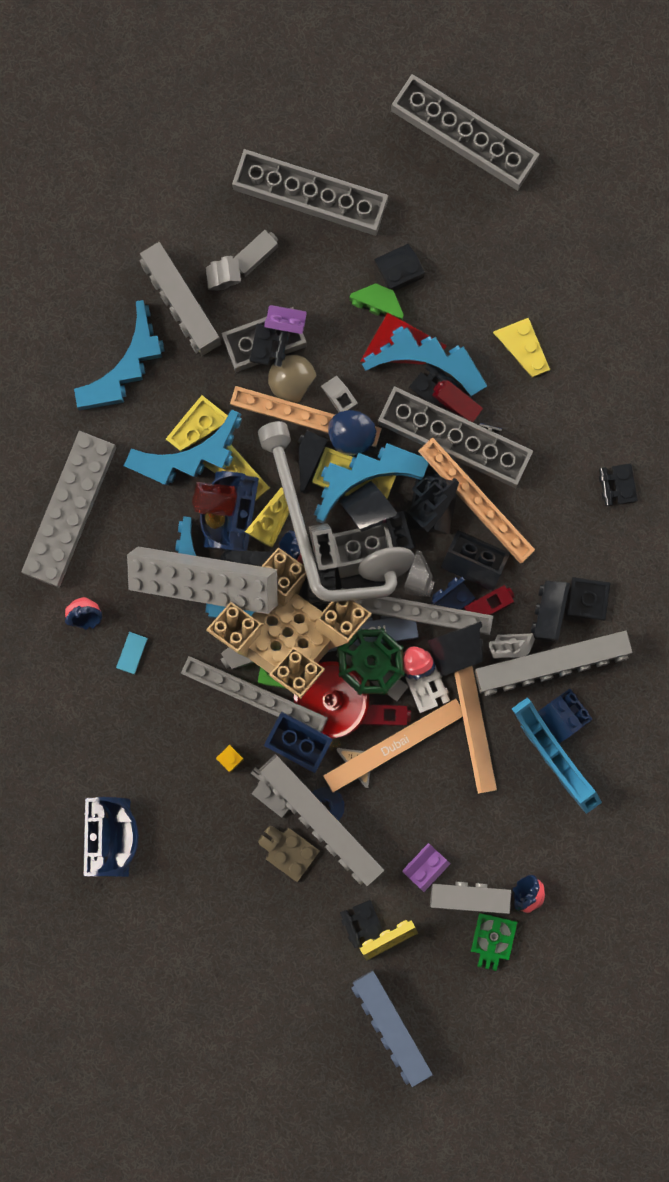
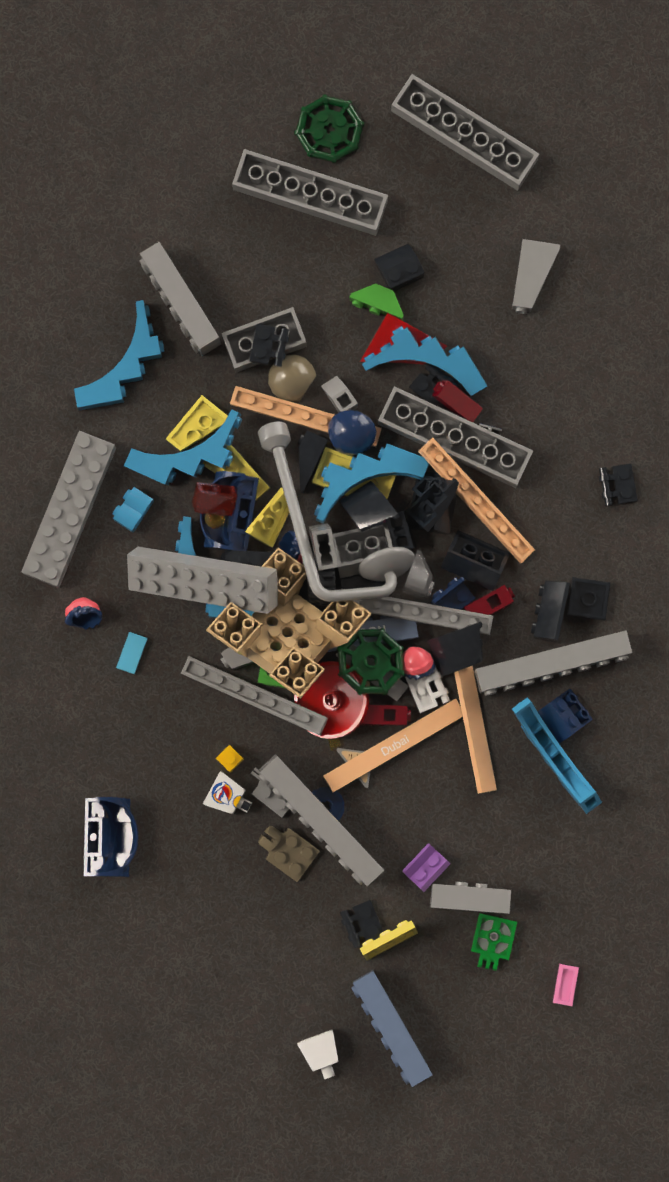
light grey brick [206,256,241,291] -> none
light grey brick [233,230,278,277] -> none
medium lavender bracket [264,305,307,334] -> none
dark blue slope [264,711,333,773] -> none
light grey slope [489,633,535,658] -> none
light yellow wing [493,318,550,378] -> none
dark blue hair [513,875,545,913] -> none
none -> dark azure brick [112,487,154,532]
none -> white torso [203,771,252,814]
none -> dark green plate [294,94,365,163]
none -> white torso [297,1030,339,1079]
none -> light grey slope [512,239,560,314]
none -> bright pink tile [553,964,579,1006]

